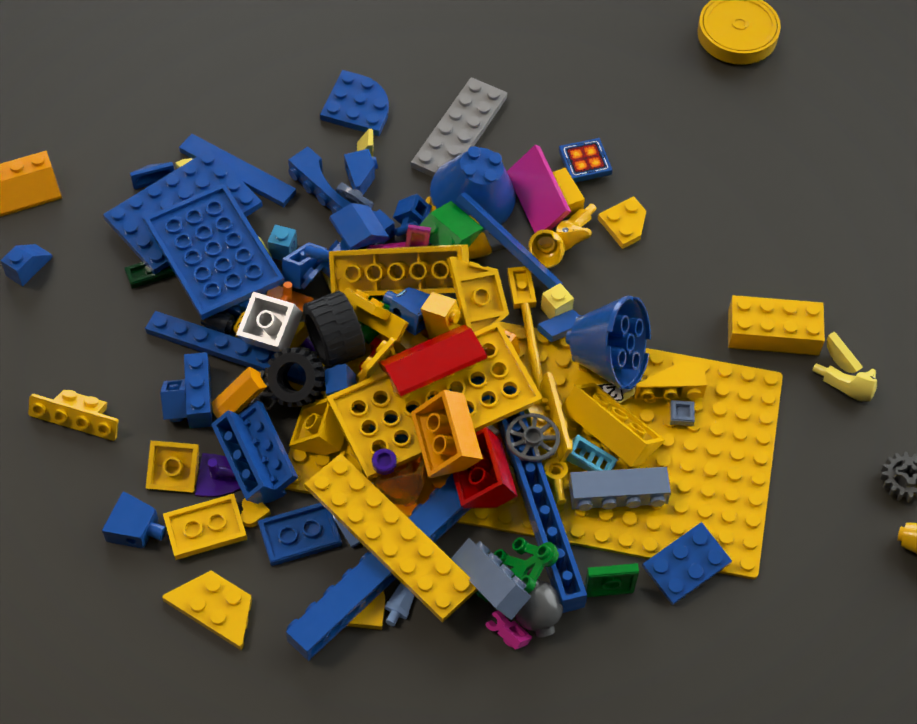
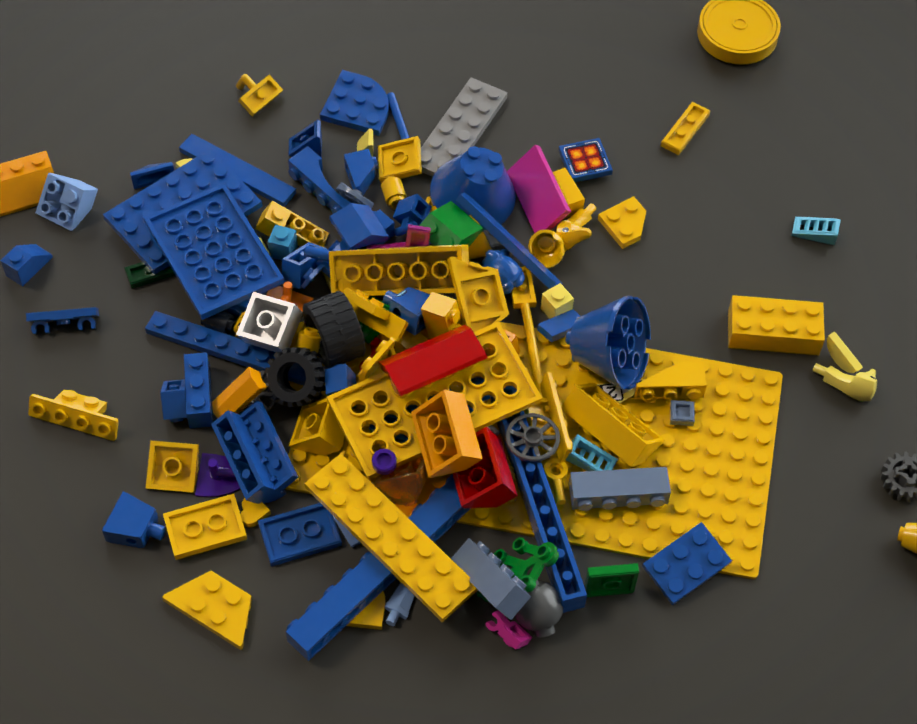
none -> blue plate [26,307,99,334]
none -> light blue slope [35,173,98,231]
none -> yellow plate [236,74,283,117]
none -> yellow slope [255,201,329,247]
none -> blue slope [288,119,322,157]
none -> yellow brick [295,327,321,353]
none -> yellow tile [378,136,422,183]
none -> yellow brick [381,176,407,210]
none -> blue bar [387,92,409,140]
none -> blue hair [482,249,525,294]
none -> yellow tile [661,102,710,155]
none -> medium azure slope [791,216,841,245]

